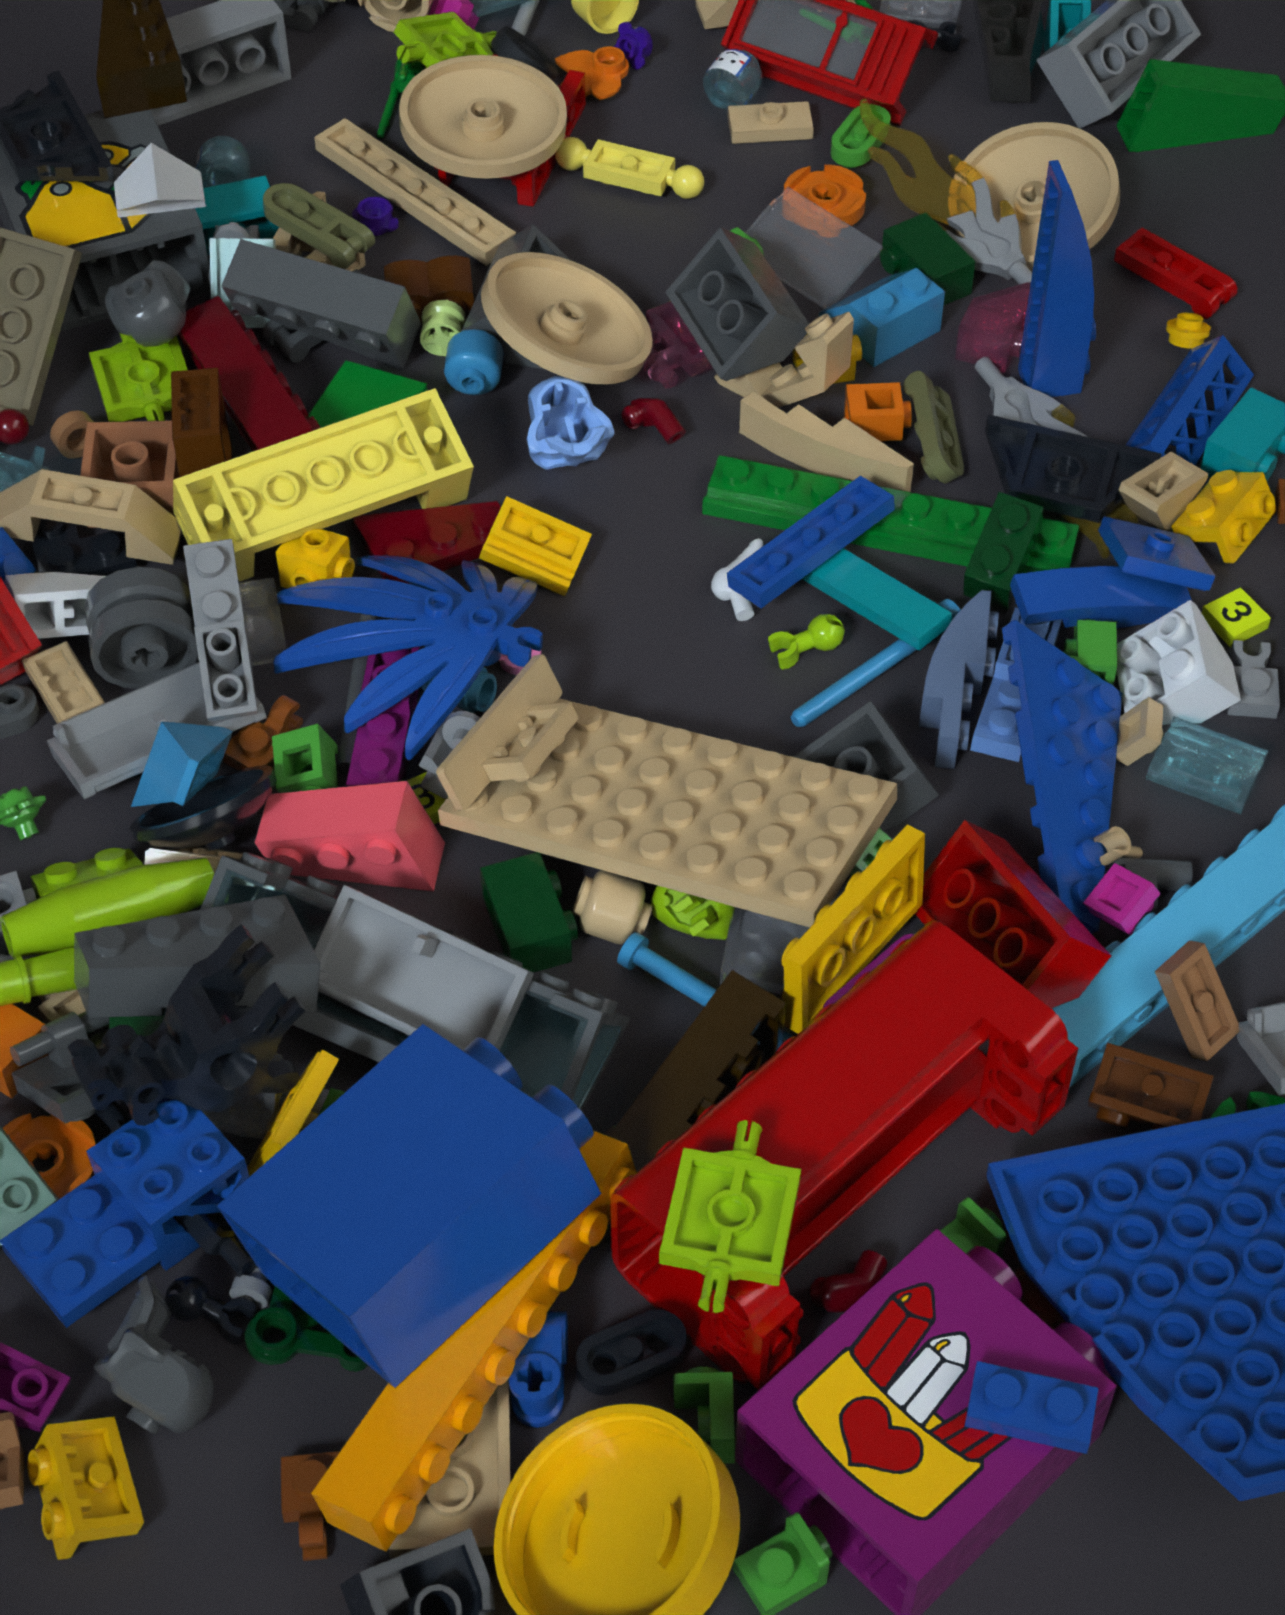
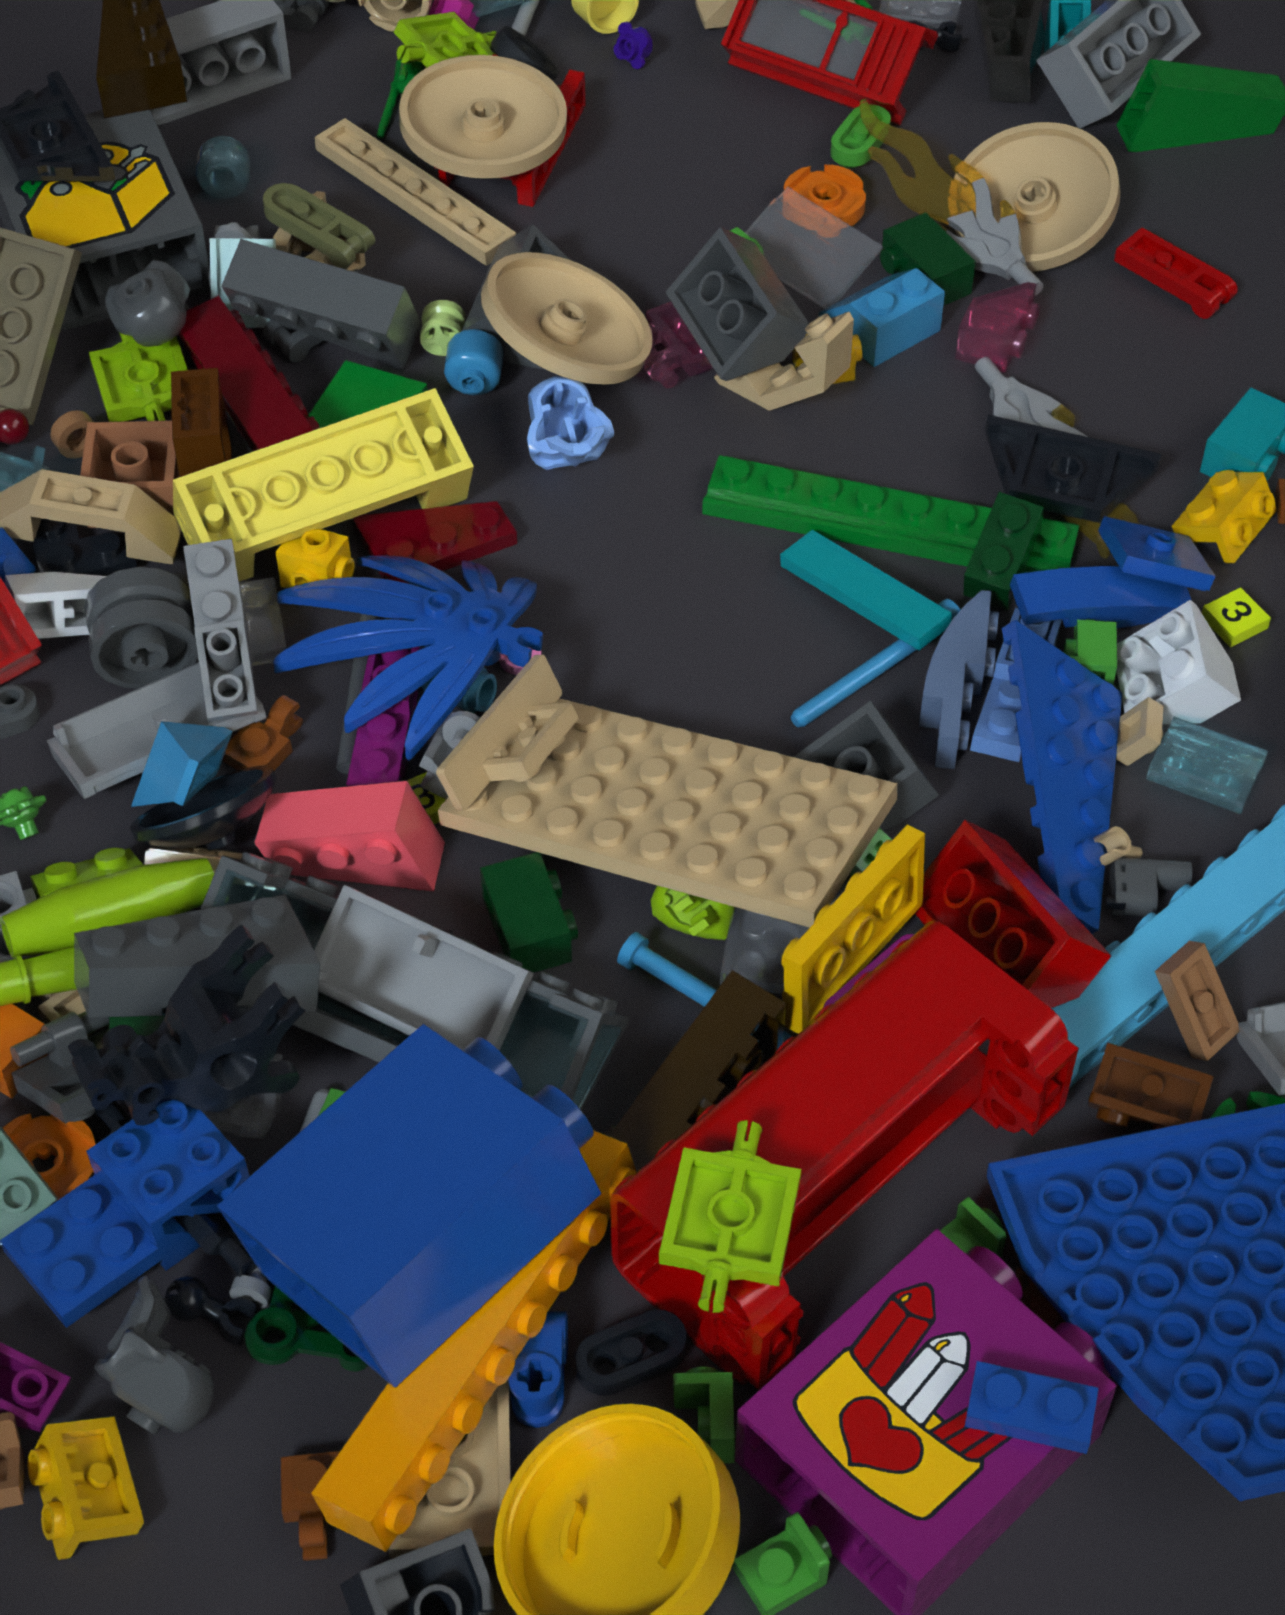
tan plate [22,641,105,724] -> none
white slope [114,143,206,218] -> none
teal brick [195,175,279,256] -> none
yellow plate [247,1049,339,1176] -> none
bright green brick [272,724,338,793] -> none
dark purple plate [352,197,399,236] -> none
reddish brown brick [384,255,474,325] -> none
yellow plate [479,496,592,596] -> none
orange plate [555,46,629,100] -> none
light yellow plate [555,137,704,199] -> none
tan head [572,870,653,945] -> none
dark red arm [621,398,686,444] -> none
clear light blue head [703,49,763,110] -> none
white animal [711,538,764,621] -> none
blue plate [727,476,895,608] -> none
tan plate [728,101,814,144] -> none
tan slope [739,391,914,492] -> none
lime arm [768,614,845,670] -> none
dark red arm [809,1250,888,1313] -> none
orange brick [843,382,912,441] -> none
olive plate [903,371,964,484] -> none
blue slope [1018,160,1096,397] -> none
dark pink tile [1083,863,1160,935] -> none
tan slope [1119,452,1209,532] -> none
blue fence [1125,335,1254,465] -> none
yellow plate [1166,313,1211,349] -> none
light grey plate [1227,640,1280,719] -> none

